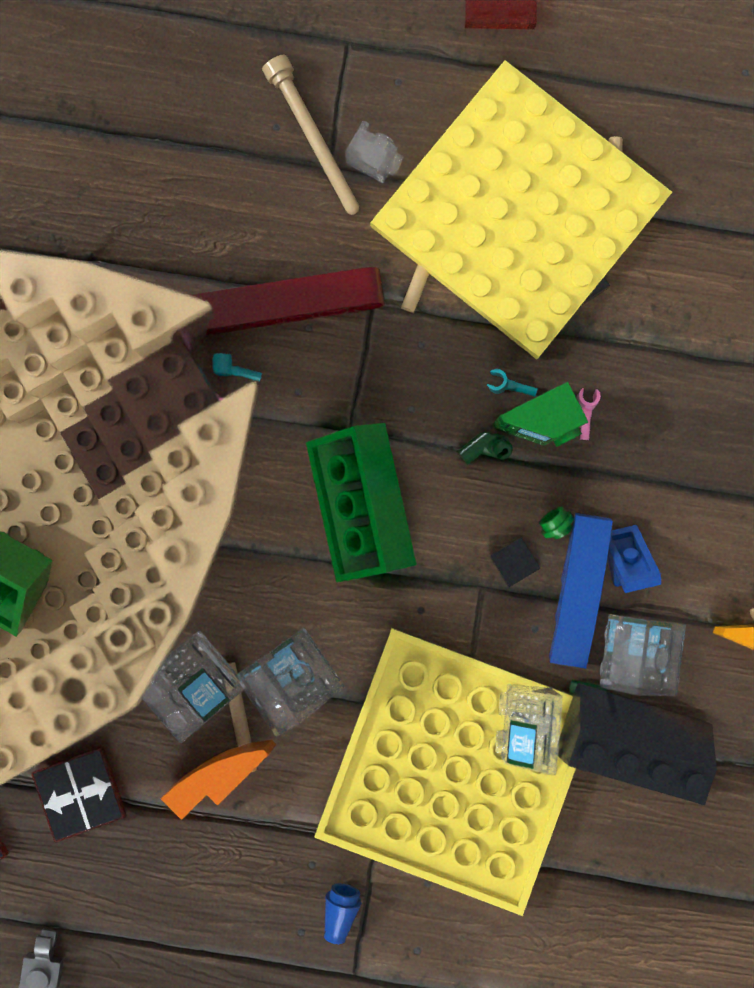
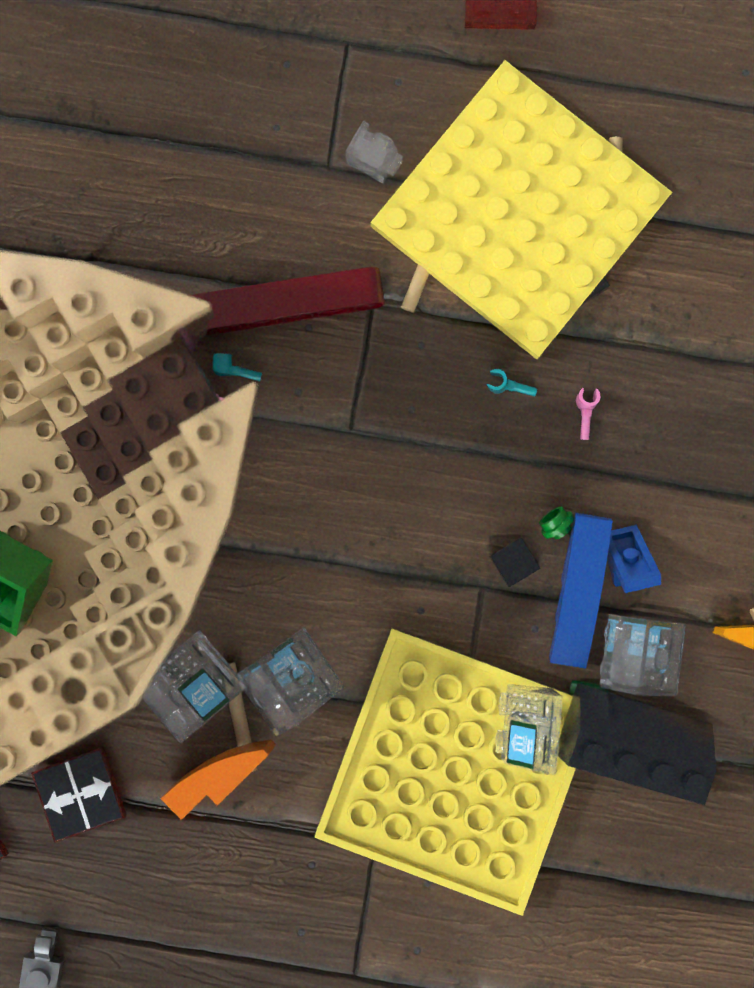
tan piece [262,55,359,215] -> none
green slope [306,423,417,583] -> none
blue cone [324,883,362,944] -> none
dark green arm [457,432,513,465] -> none
green slope [493,382,588,447] -> none

